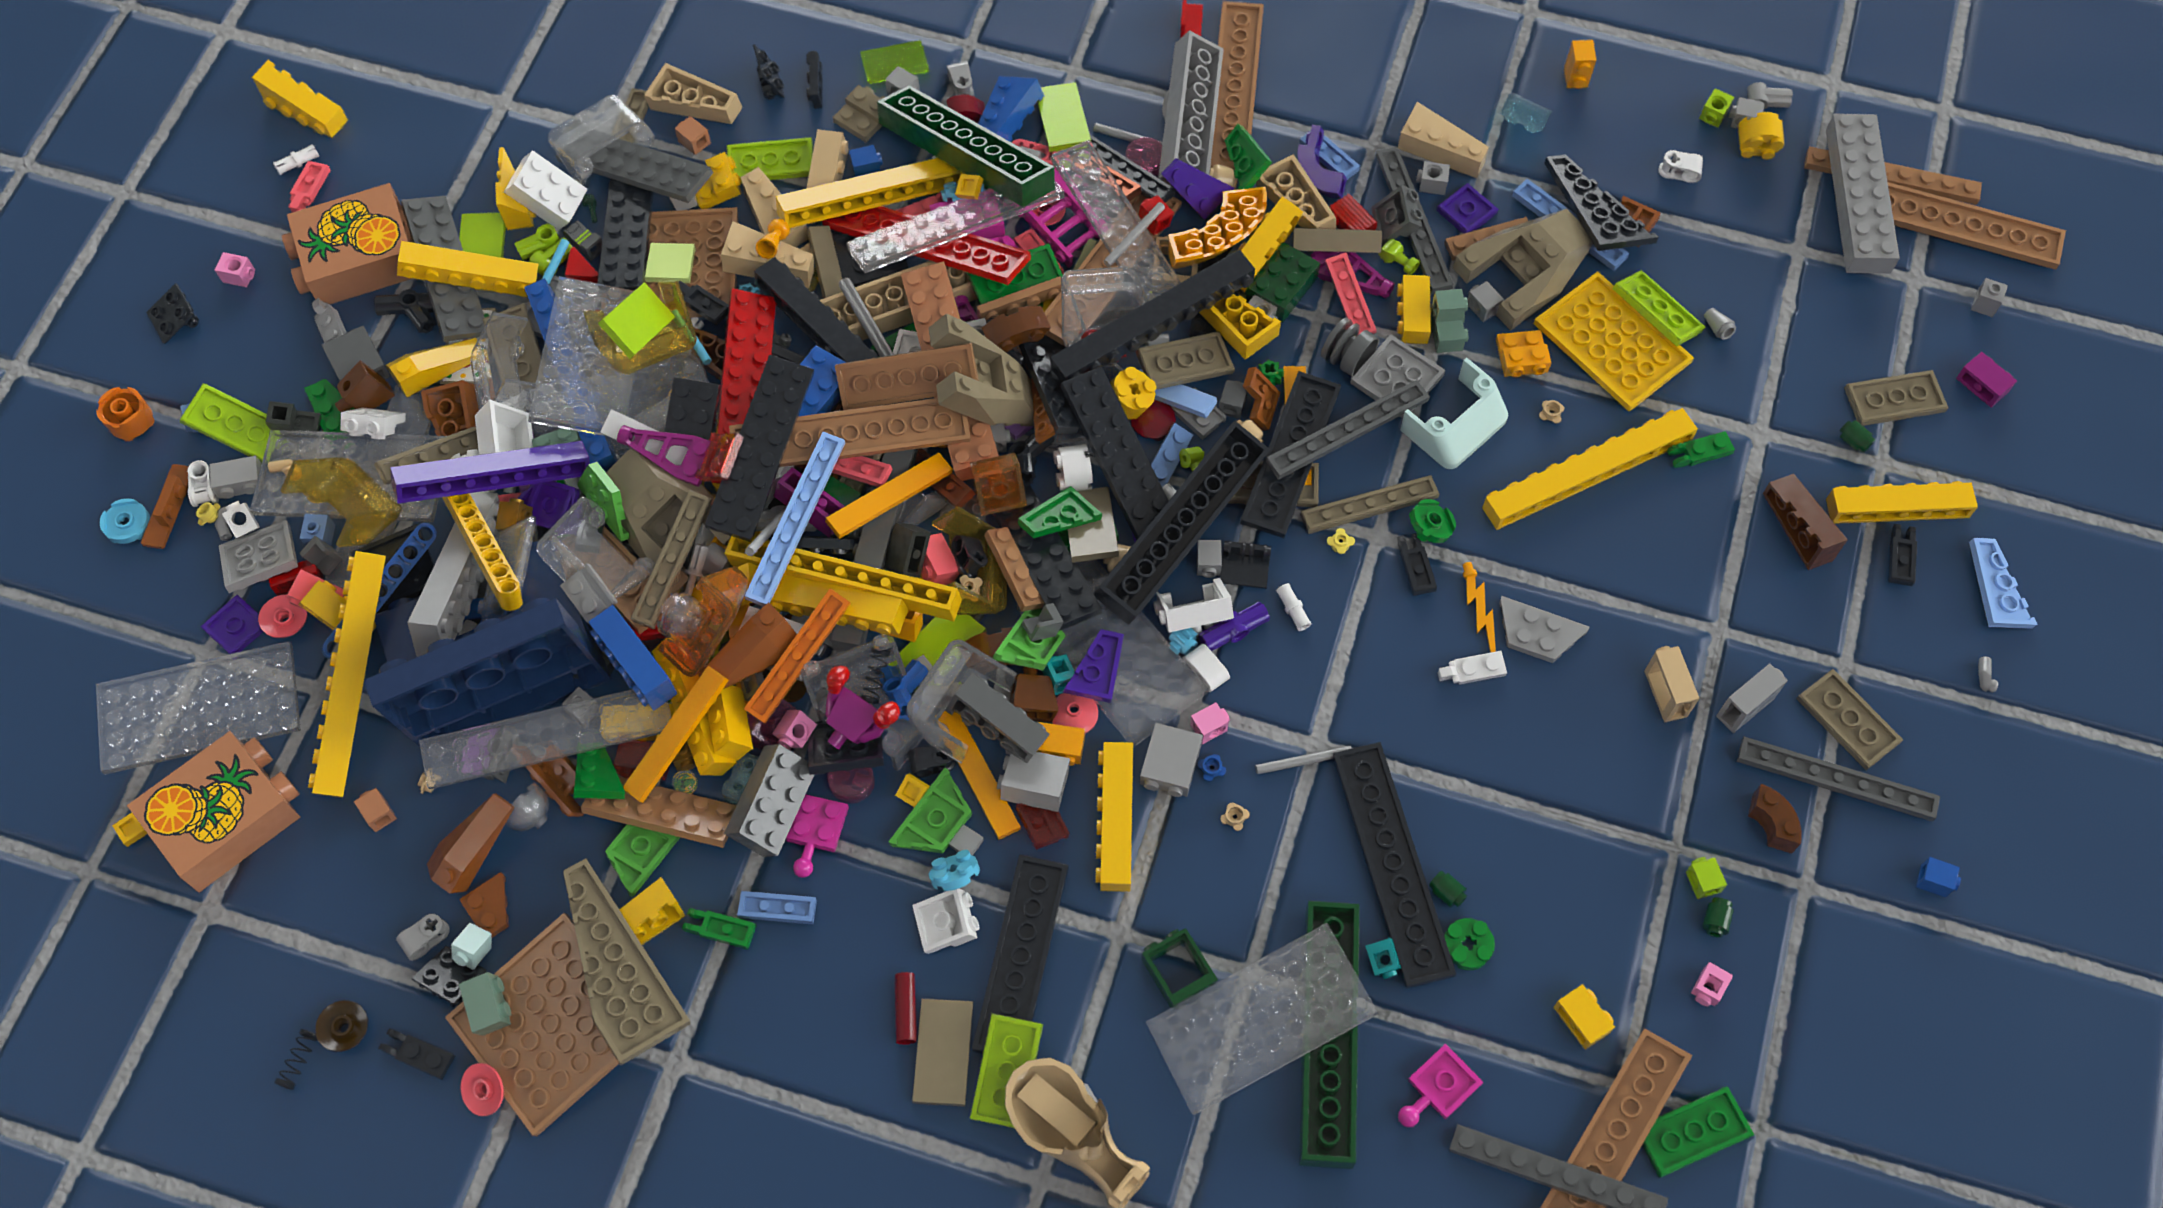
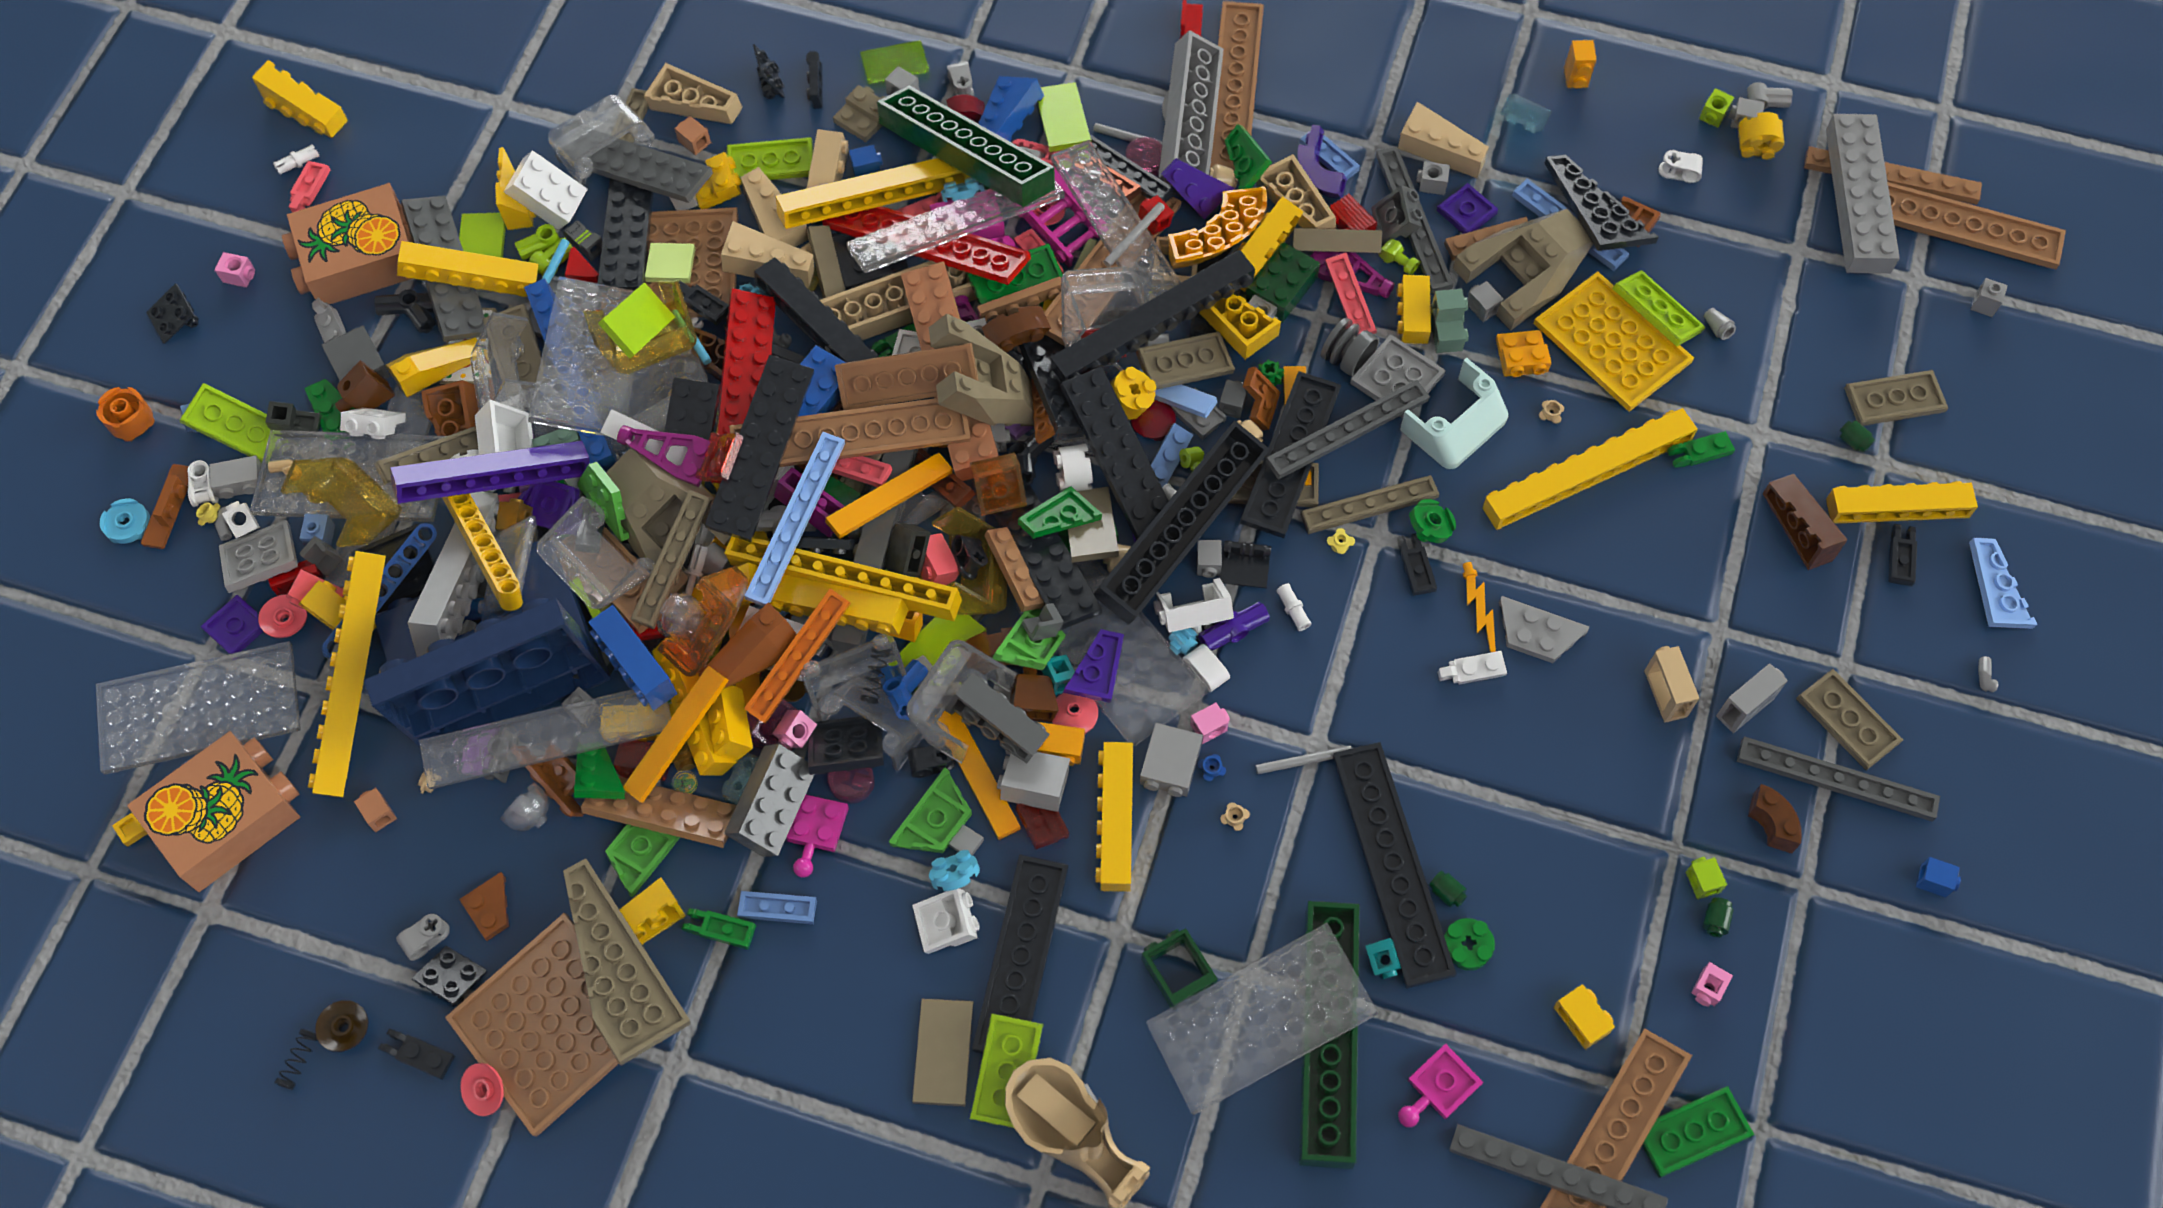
dark orange wedge [427,793,515,894] -> none
light aqua brick [451,923,492,970] -> none
sand green brick [459,972,511,1036] -> none
light grey plate [560,564,618,623] -> none
clear green hand [582,194,598,223] -> none
flat silver plate [740,672,764,701] -> none
light grey bar [745,506,787,556] -> none
light orange piece [755,218,790,259] -> none
magenta torso [825,665,900,749] -> none
light grey axle [839,278,894,357] -> none
yellow plate [895,773,930,807] -> none
dark red piece [895,972,917,1044] -> none
yellow plate [955,174,984,200] -> none
tan plate [958,575,983,600] -> none
magenta brick [1956,352,2017,408] -> none

